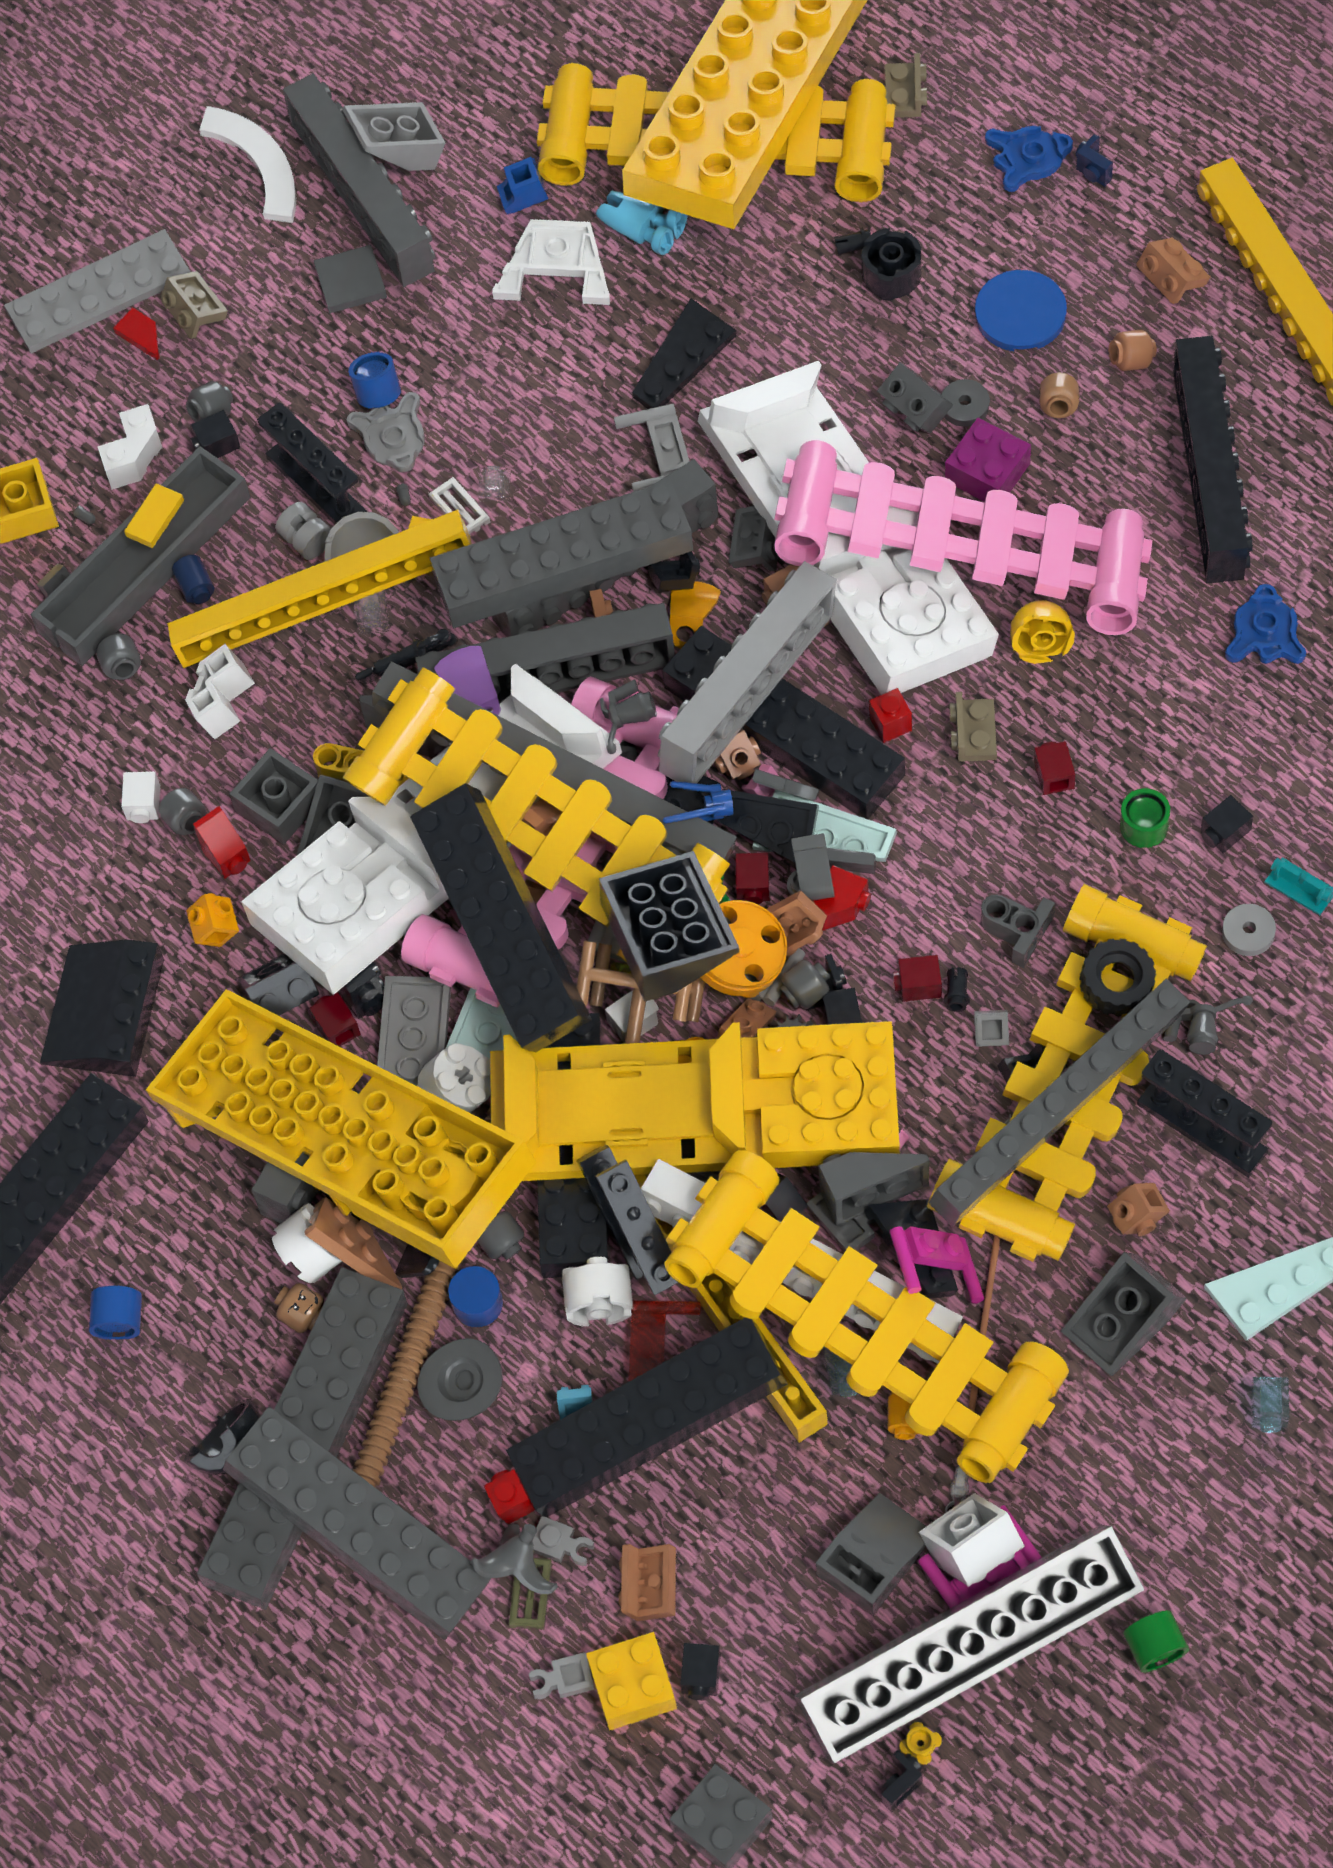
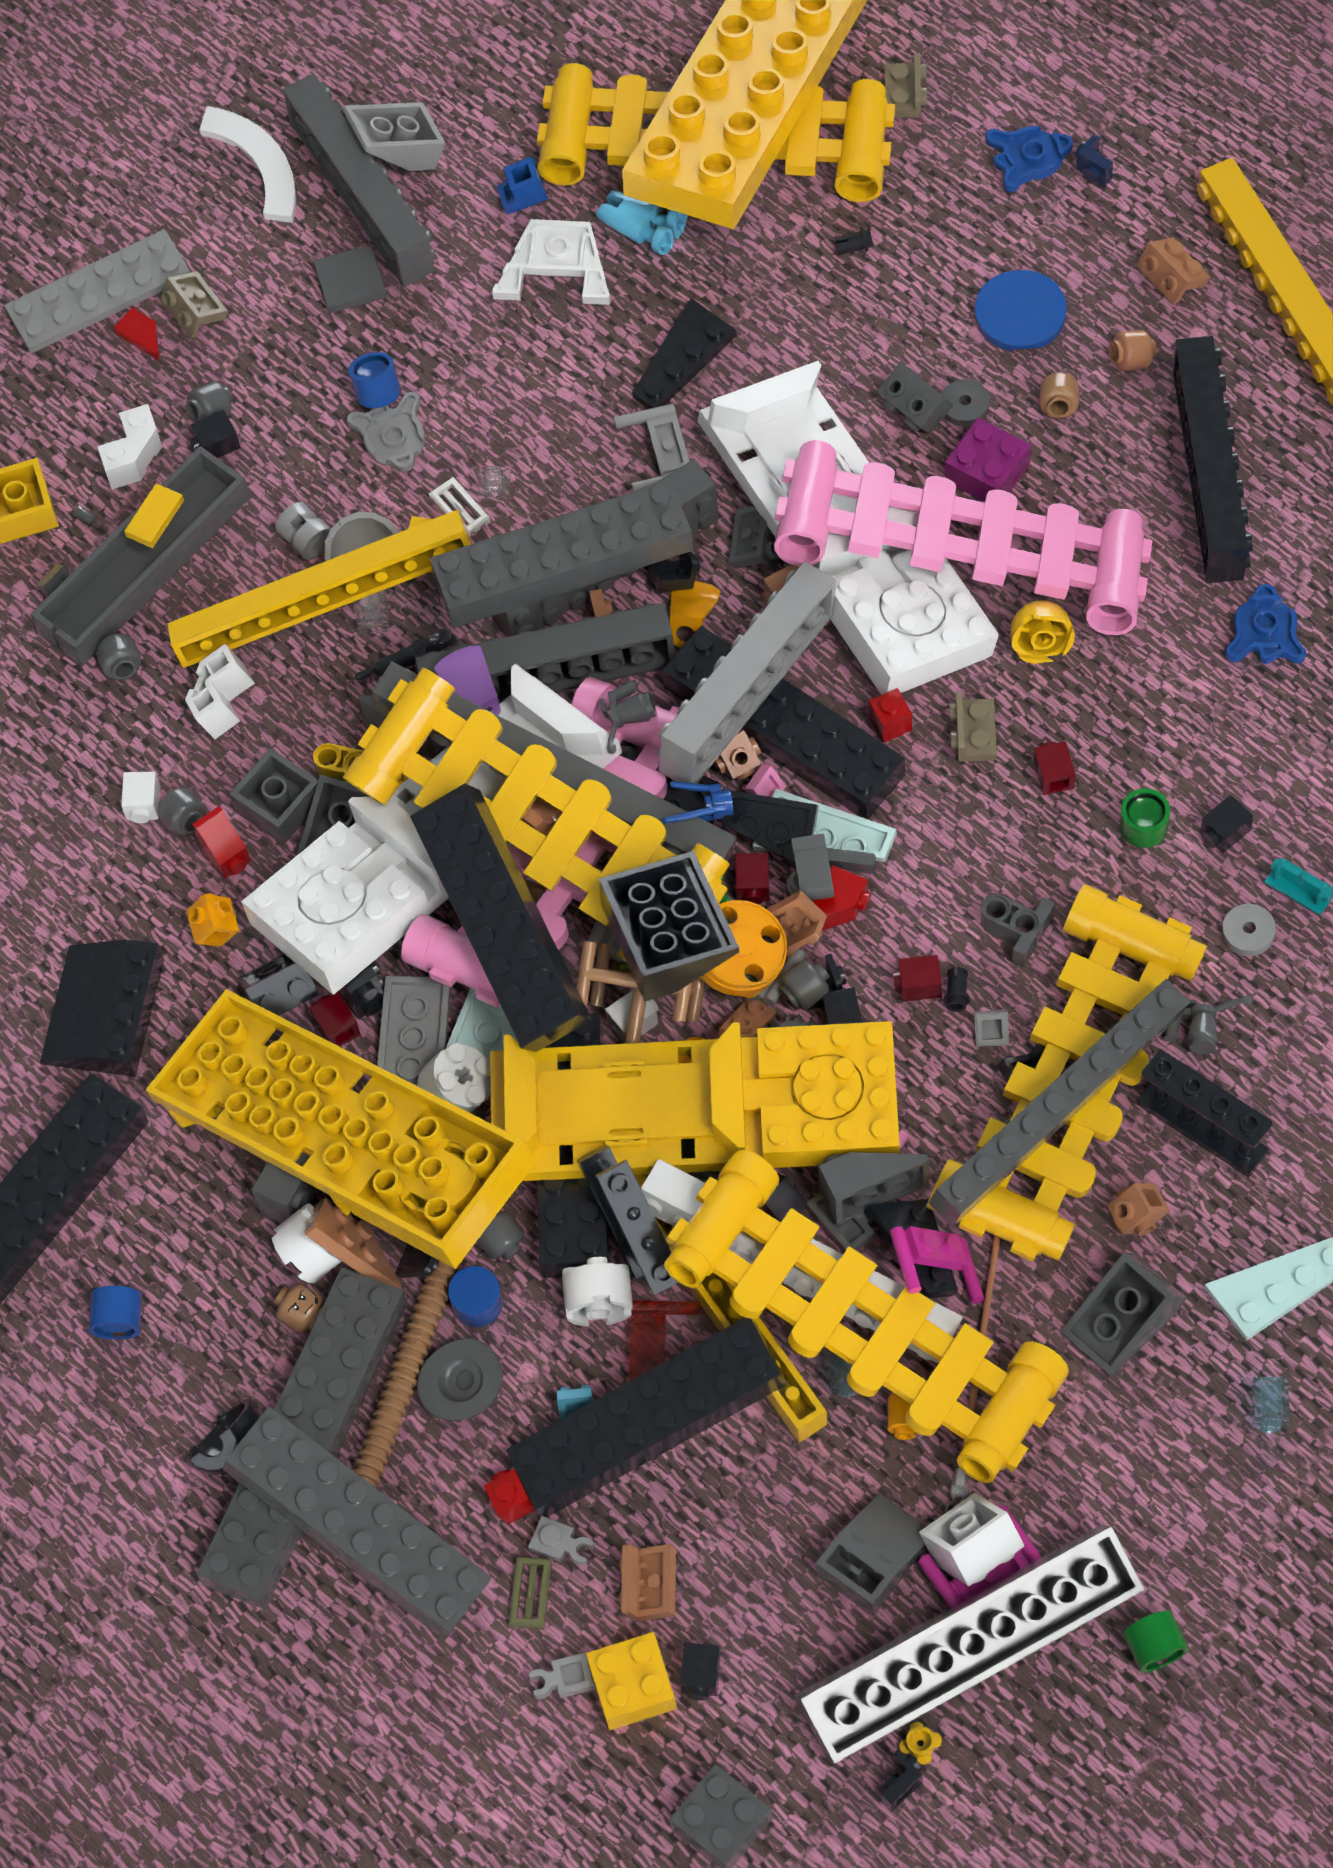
dark blue brick [172,555,215,604] -> none
black fence [257,402,367,525] -> none
dark grey piece [396,483,411,506] -> none
dark grey piece [470,1523,558,1594] -> none
dark grey tile [752,769,820,801] -> none
black brick [861,228,921,301] -> none
black tyre [1079,938,1156,1016] -> none

